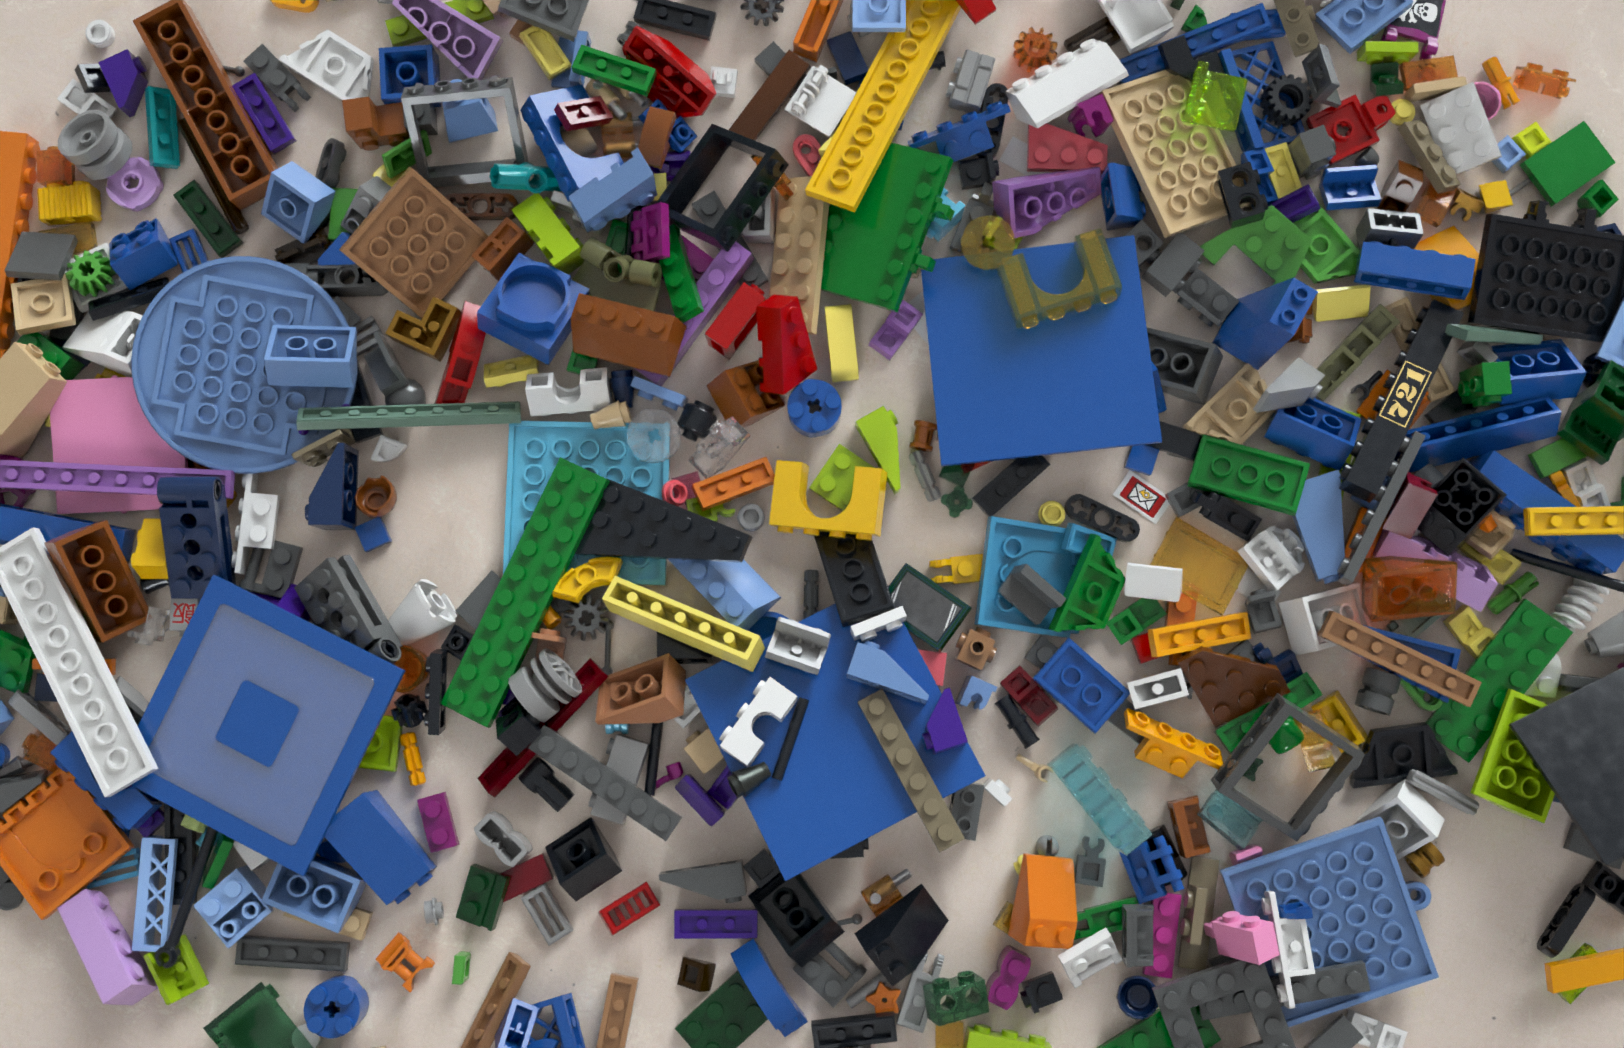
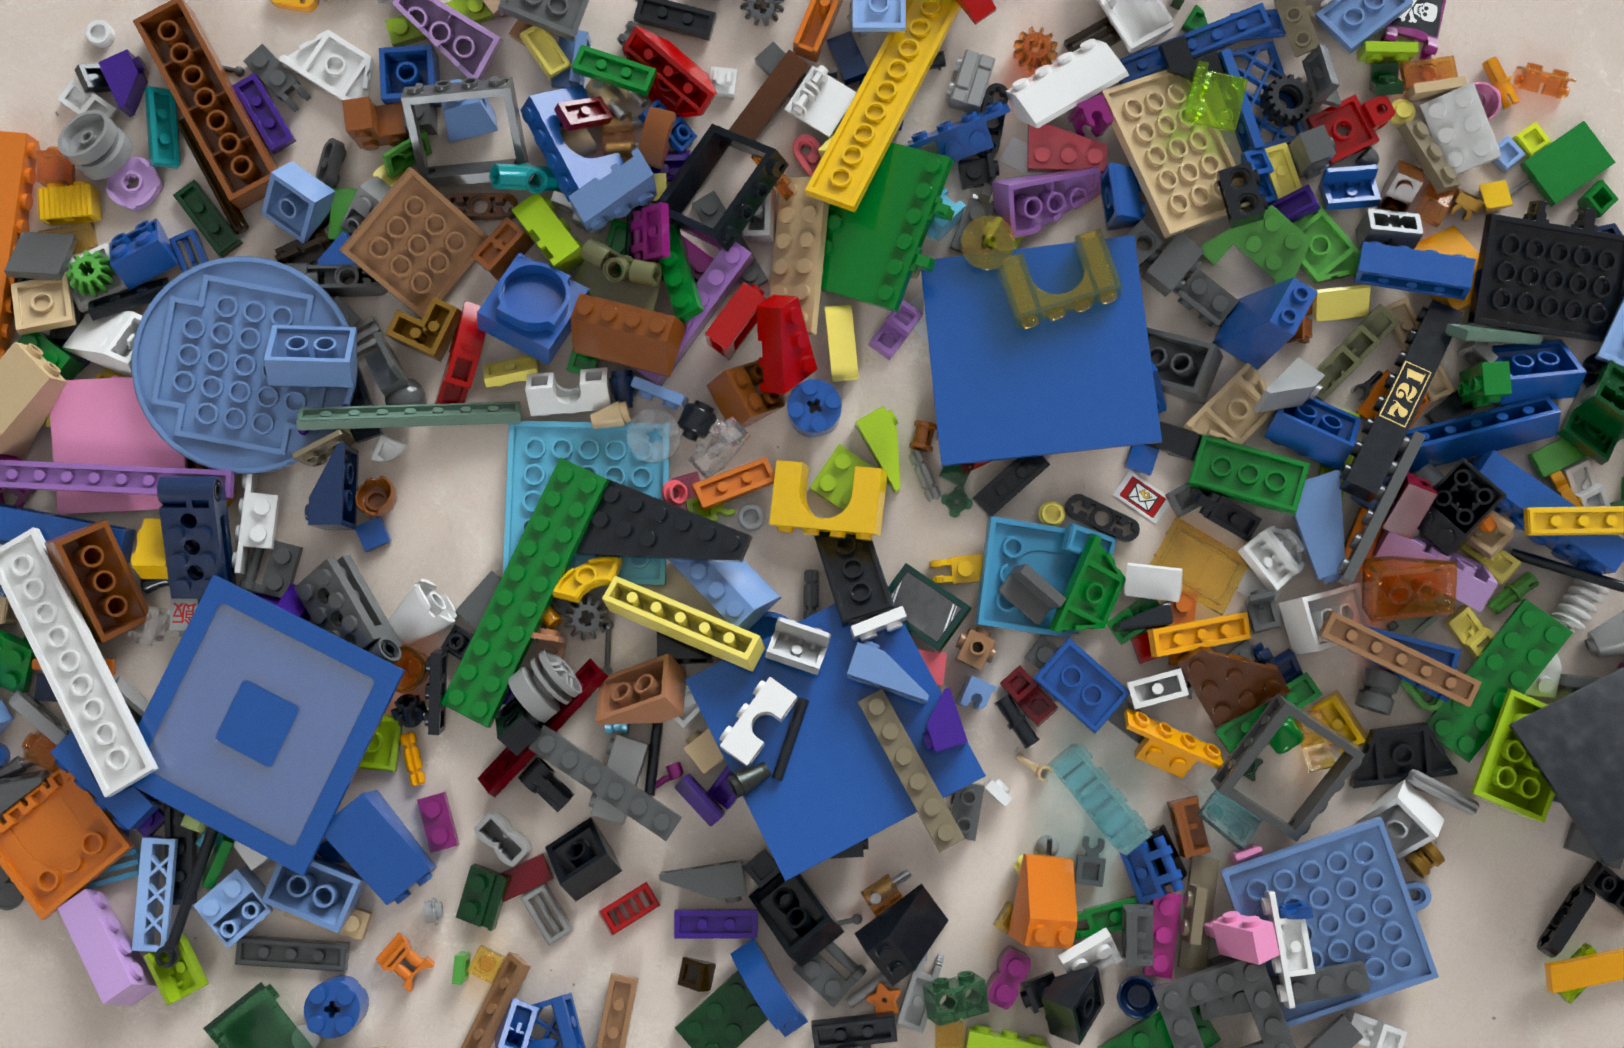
none -> clear yellow plate [467,945,506,984]
none -> black slope [1041,966,1105,1045]
none -> black slope [1111,602,1173,633]

